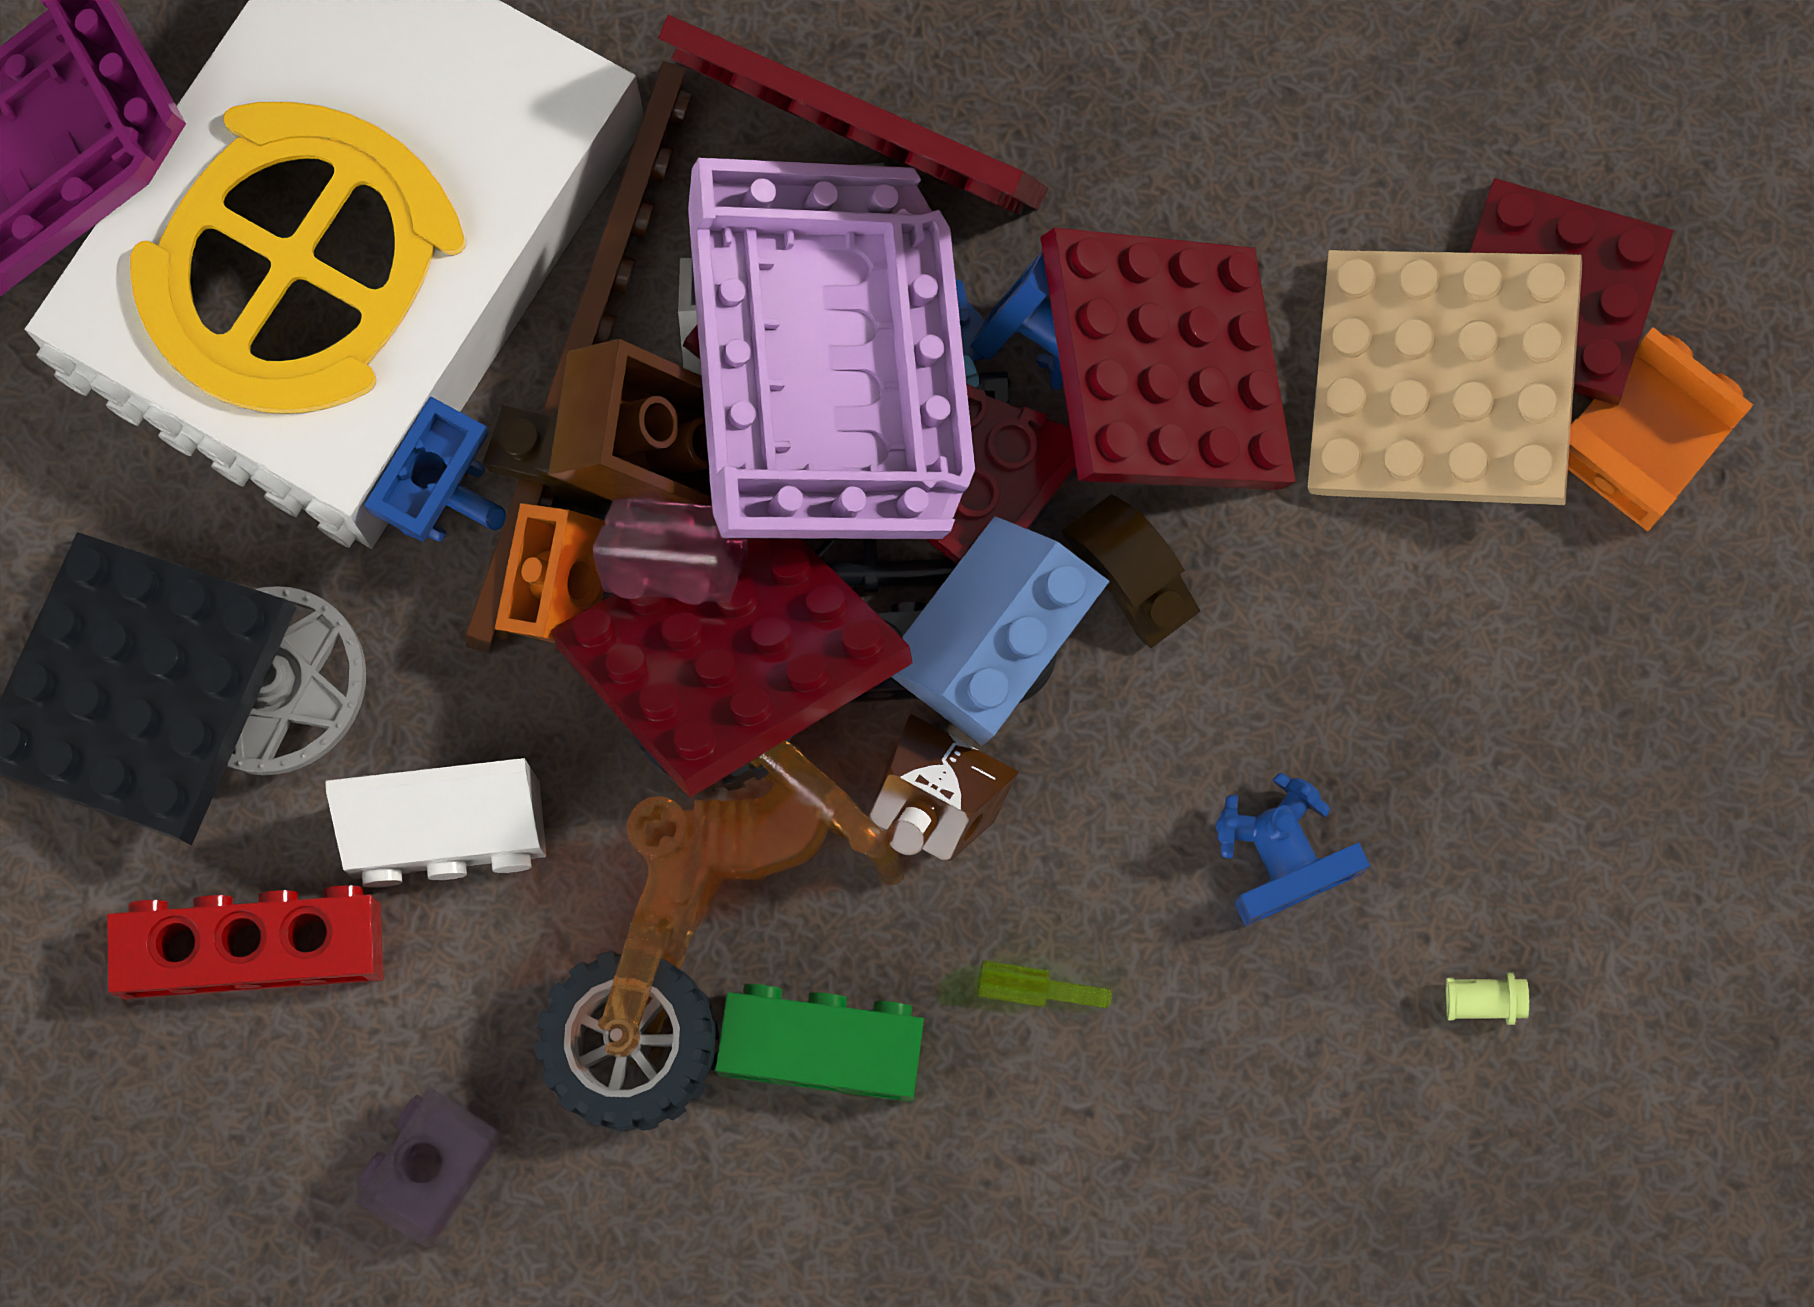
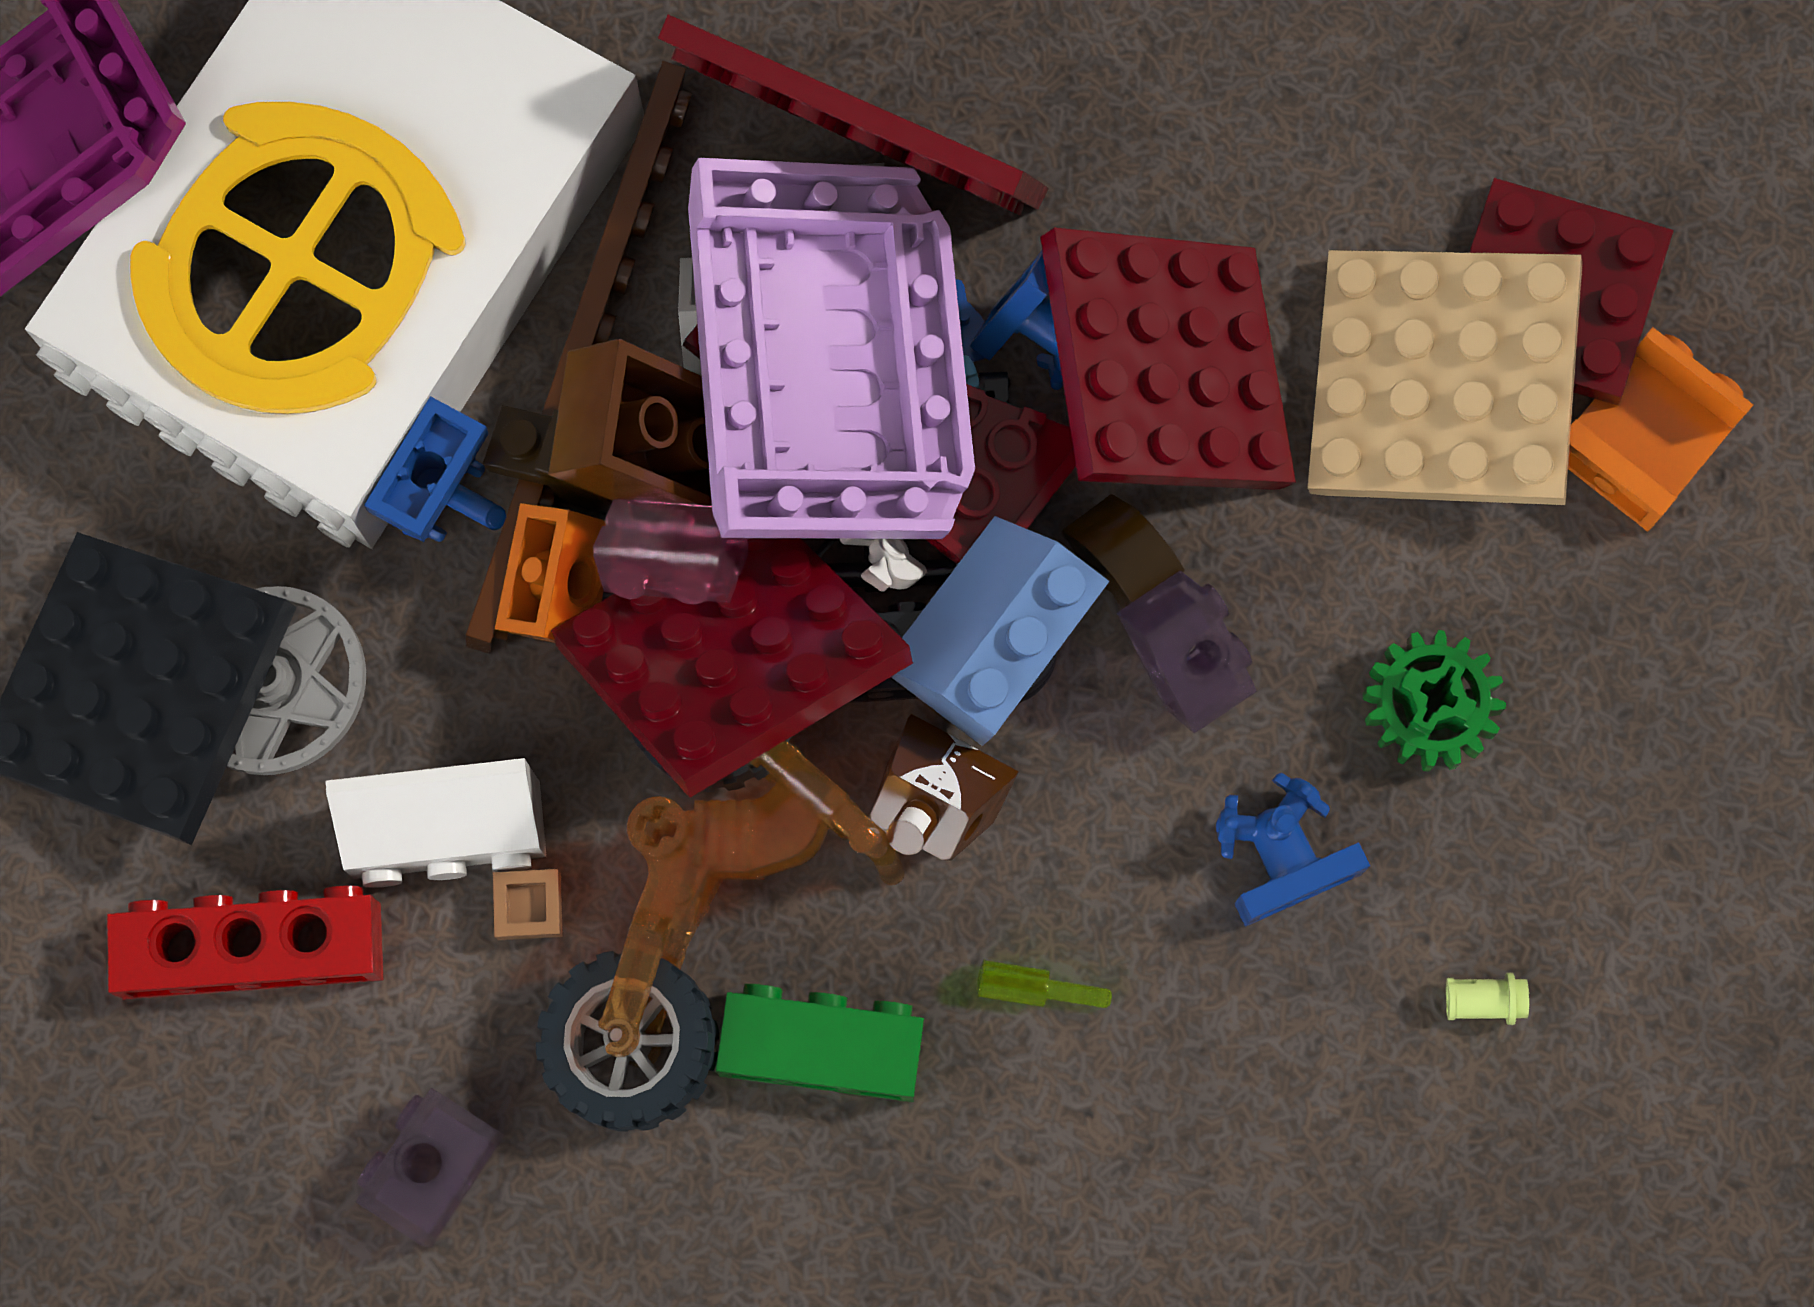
none -> medium nougat plate [493,869,563,940]
none -> white piece [840,538,927,592]
none -> clear purple brick [1117,571,1257,734]
none -> green gear [1362,630,1506,772]

